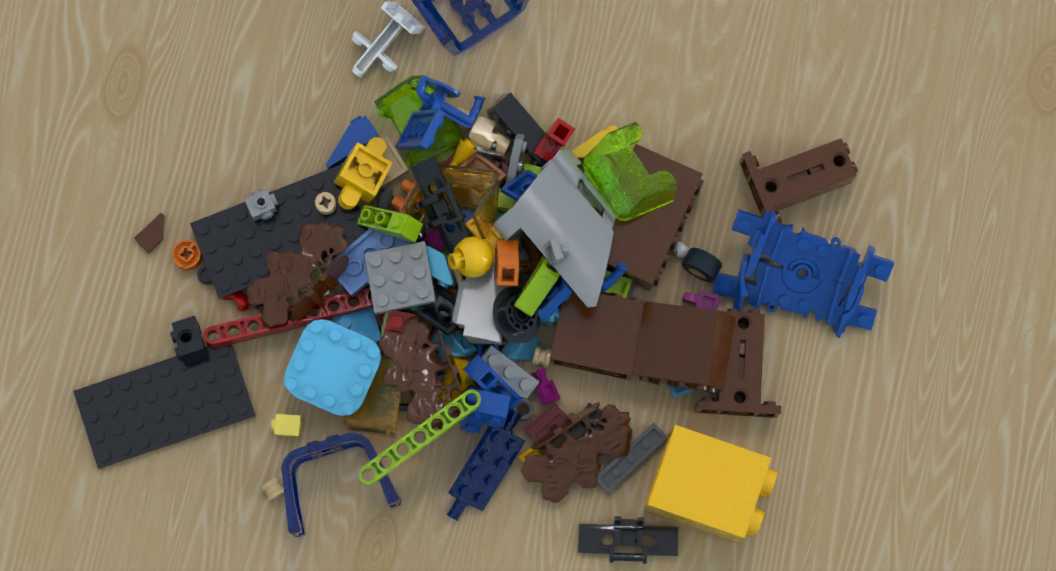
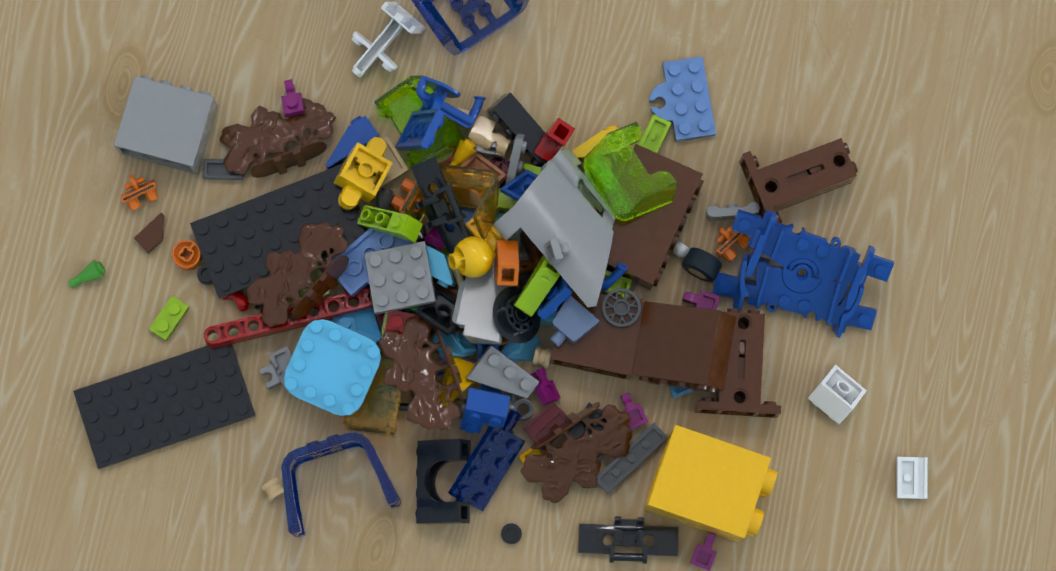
black brick [170,315,209,366] -> none
light grey brick [244,189,278,221] -> none
light yellow brick [271,414,302,438] -> none
tan wheel [315,192,336,215] -> none
lime beam [359,390,481,486] -> none
blue slope [463,355,522,413] -> none
none -> bright green cone [68,260,106,288]
none -> light grey brick [114,75,218,174]
none -> orange hips [121,174,158,211]
none -> lime plate [149,296,190,341]
none -> dark grey tile [203,159,244,180]
none -> reddish brown plant [220,98,336,178]
none -> light grey plate [259,346,292,392]
none -> magenta plate [281,79,305,118]
none -> black arch [415,439,471,525]
none -> black plate [501,523,522,544]
none -> sand blue torso [550,296,599,347]
none -> dark grey wheel [602,288,641,327]
none -> magenta plate [620,392,648,429]
none -> lime plate [639,114,671,153]
none -> medium blue plate [649,57,716,142]
none -> magenta plate [690,533,717,571]
none -> light grey plate [706,202,760,221]
none -> orange hips [715,226,749,263]
none -> white slope [808,365,867,425]
none -> white plate [896,457,928,499]

